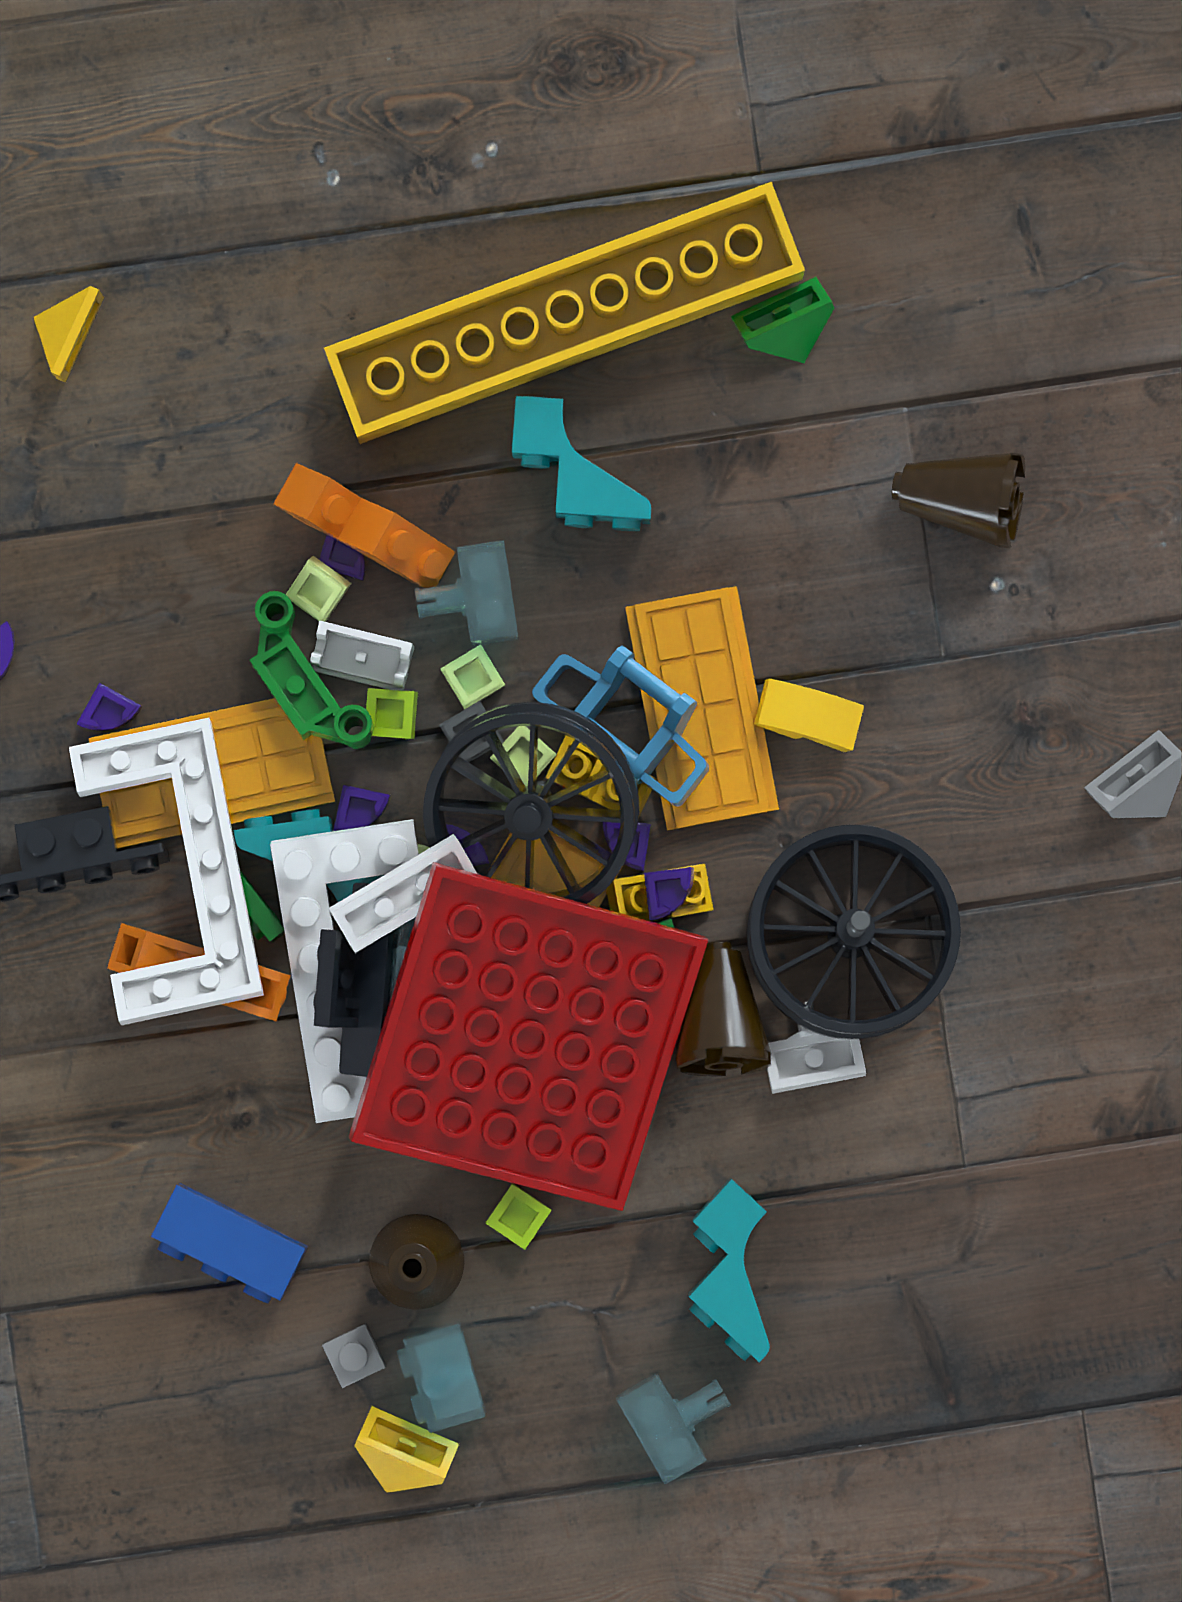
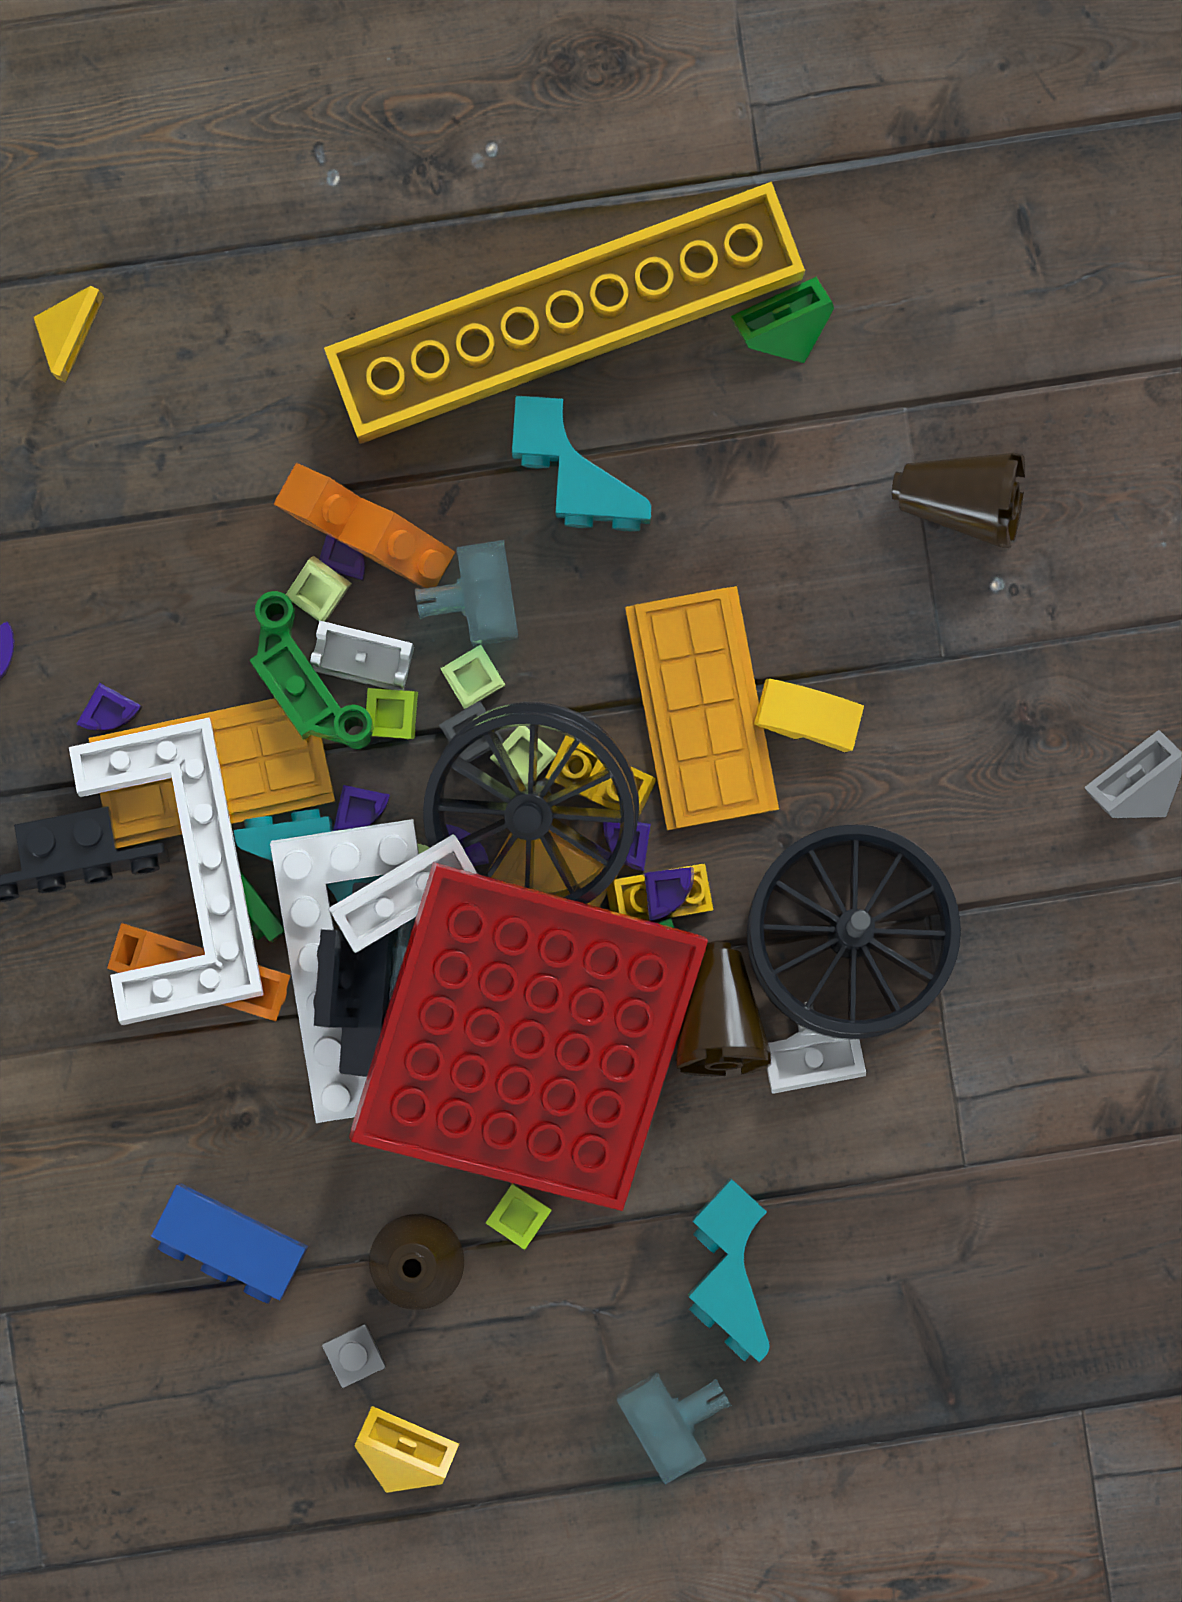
clear light blue brick [397,1321,486,1433] -> none
dark azure bar [532,645,709,807] -> none

